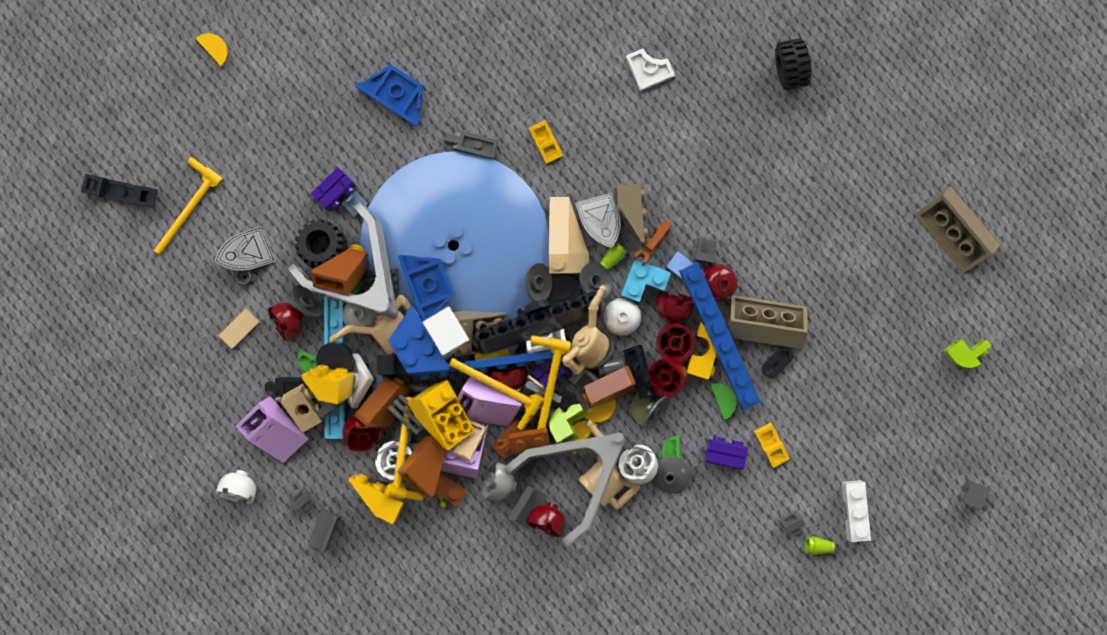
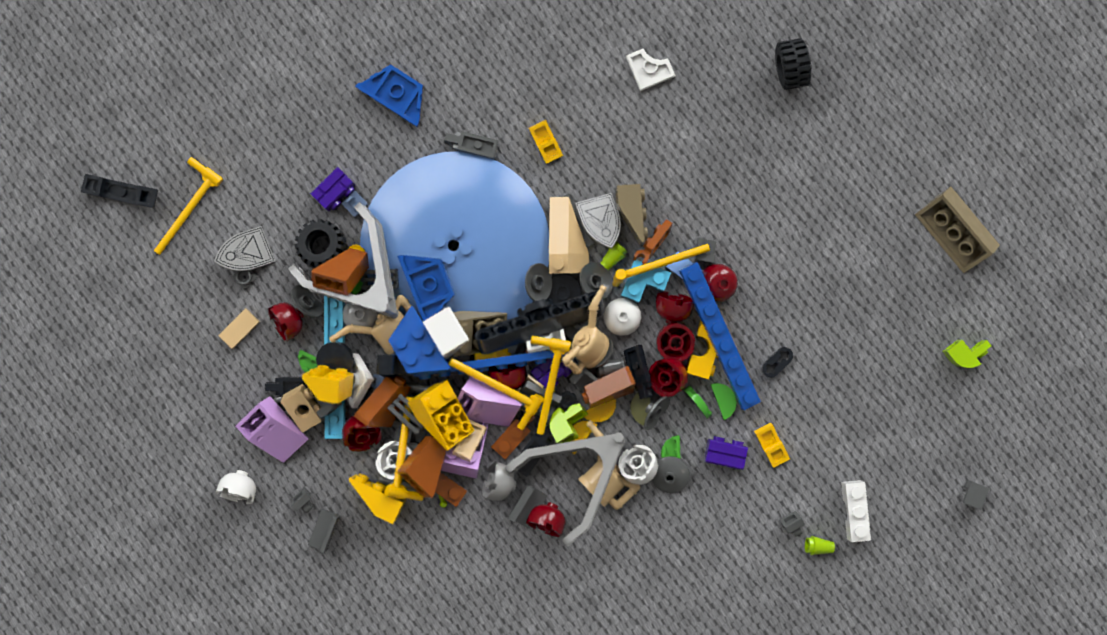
yellow tile [196,33,228,67] -> none
dark orange plate [496,427,550,455] -> none
dark tan slope [727,295,808,349] -> none
none -> yellow bar [612,244,710,287]
none -> bright green tile [684,386,712,419]

